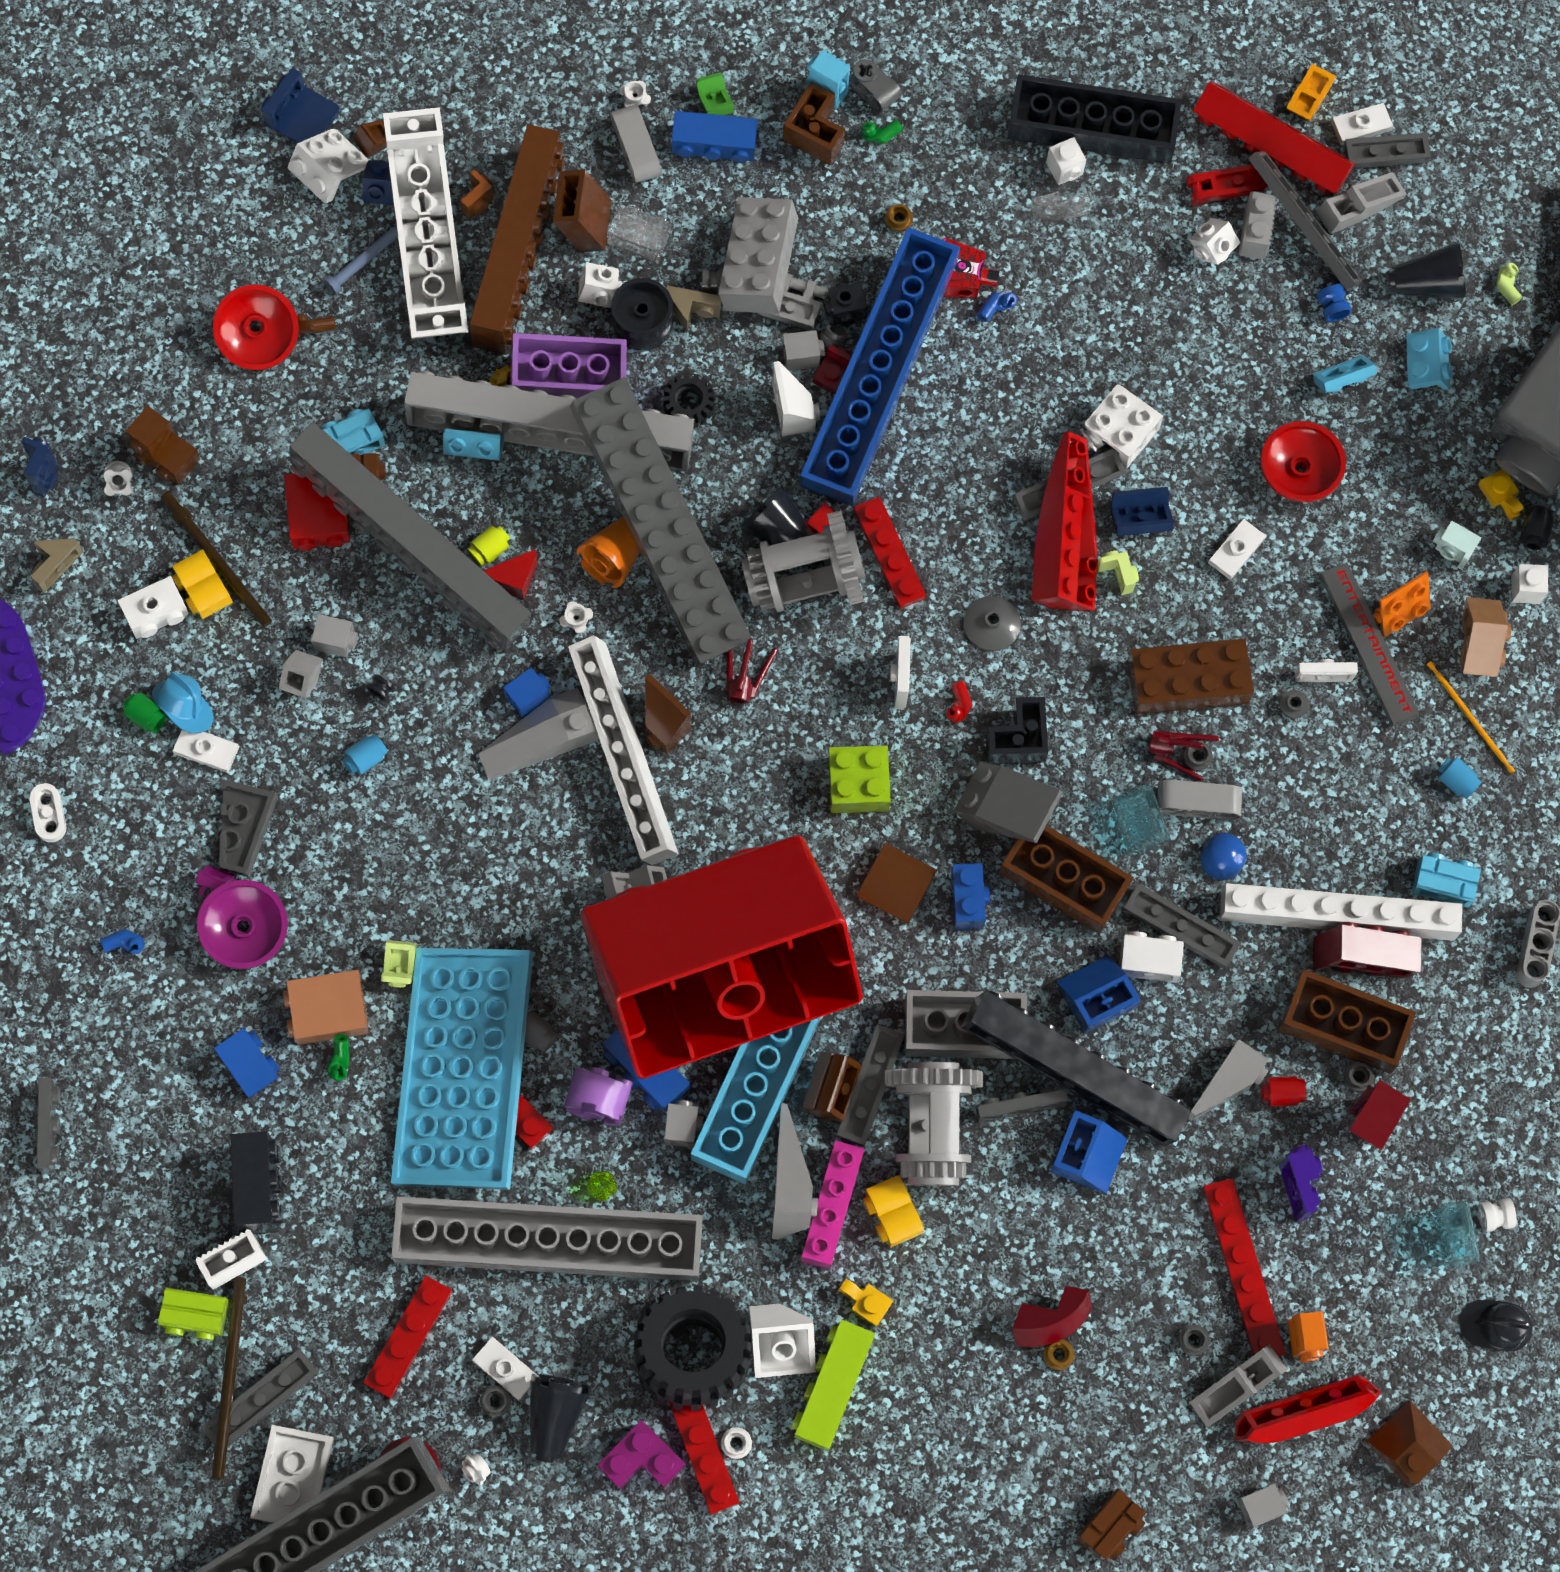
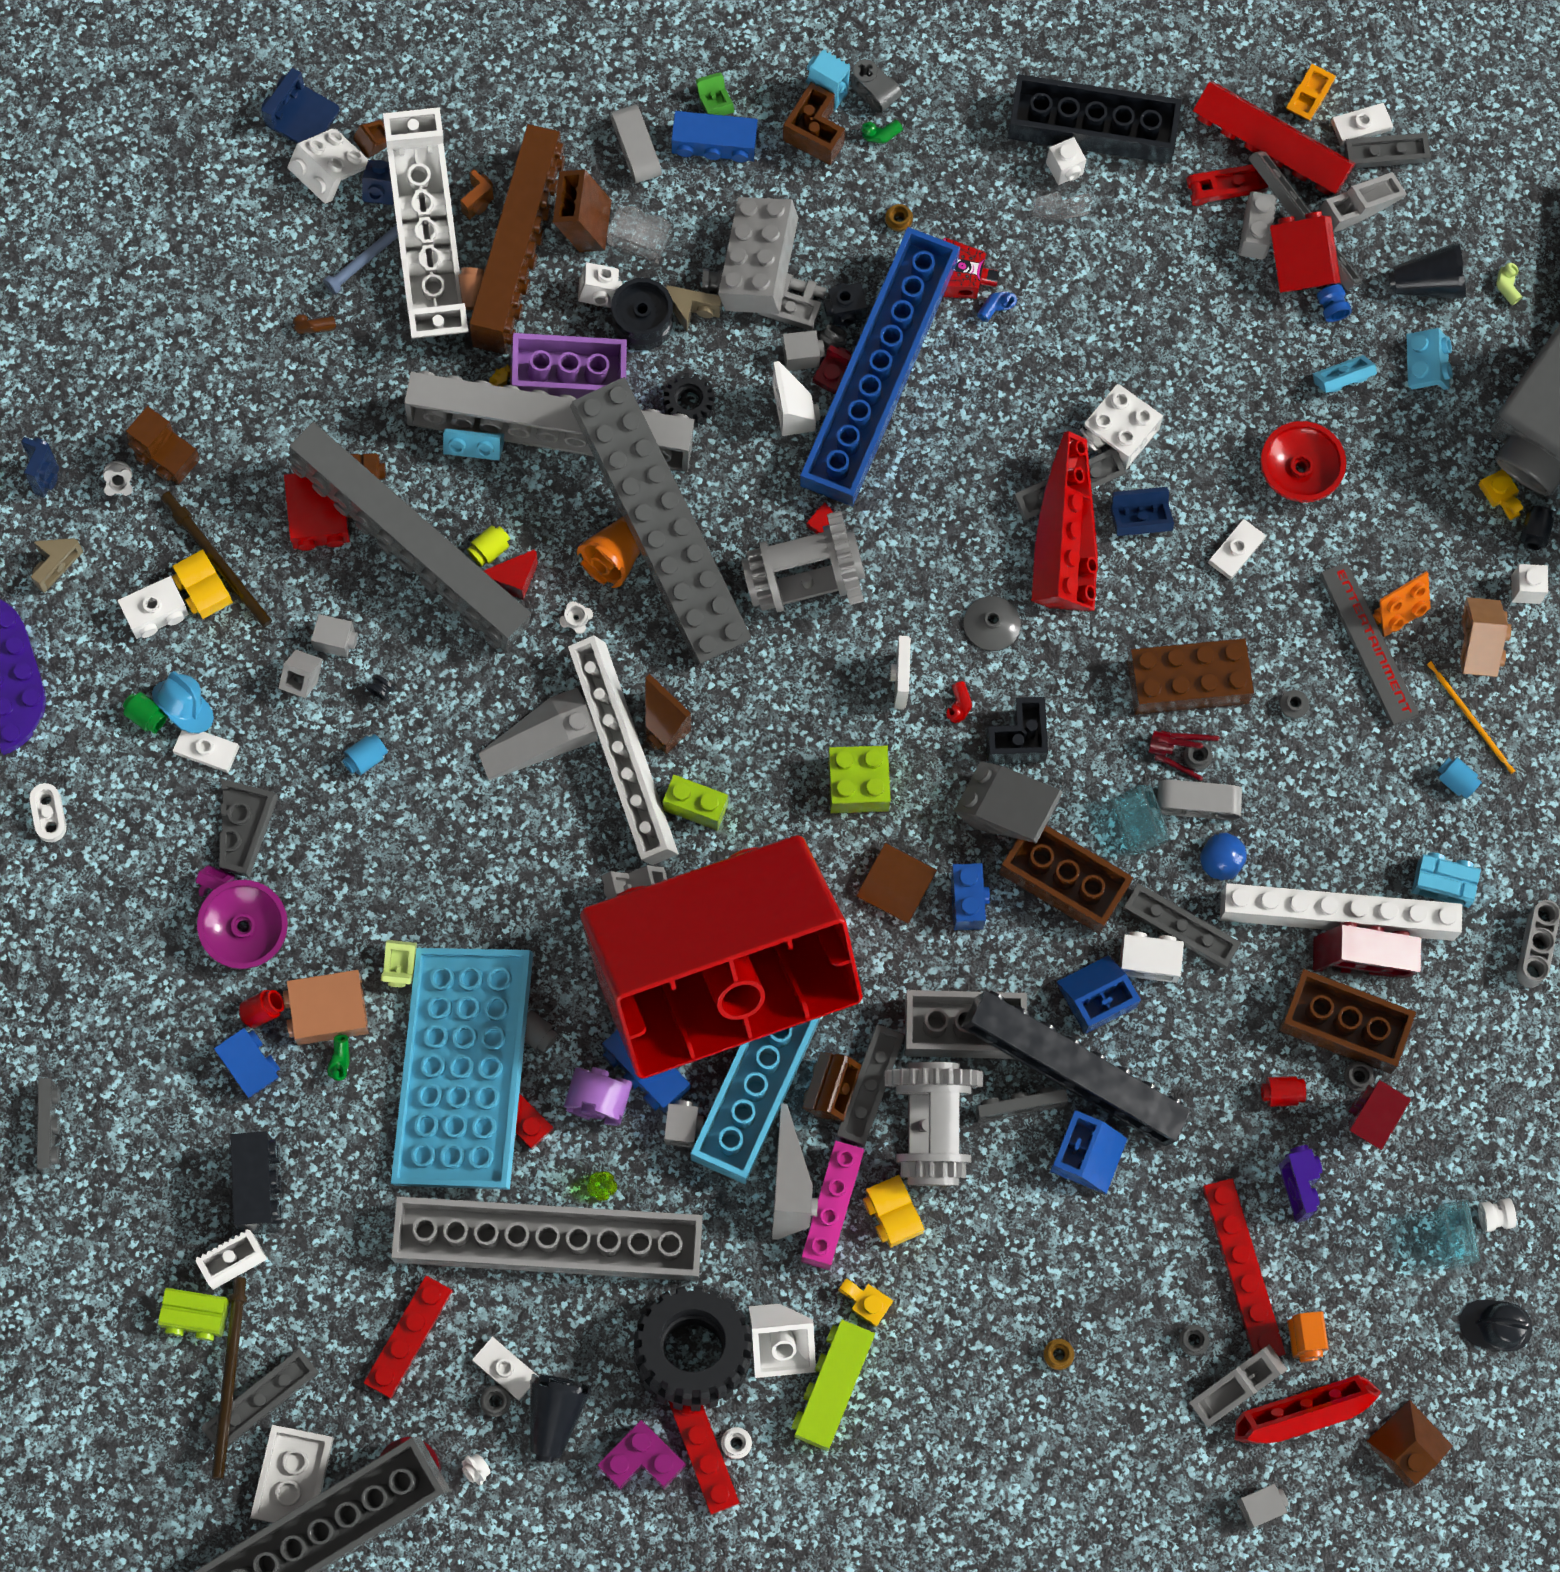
blue arm [100,929,145,954] -> none
red dish [213,284,299,370] -> none
medium azure brick [321,408,385,455] -> none
blue brick [503,668,550,718] -> none
white plate [620,81,651,107] -> none
dark red plant [724,638,778,704] -> none
black cone [742,486,814,546] -> none
red plate [853,496,926,609] -> none
dark red brick [1013,1286,1092,1347] -> none
reddish brown brick [1075,1488,1146,1562] -> none
yellowish green bracket [1098,551,1139,595] -> none
light grey slope [1188,1040,1269,1121] -> none
white brick [1189,218,1240,264] -> none
white plate [1295,659,1358,682] -> none
light aqua brick [1432,521,1481,570] -> none
none -> red brick [239,990,284,1028]
none -> nougat cone [458,267,484,310]
none -> lime brick [663,775,729,831]
none -> red brick [1270,211,1341,293]

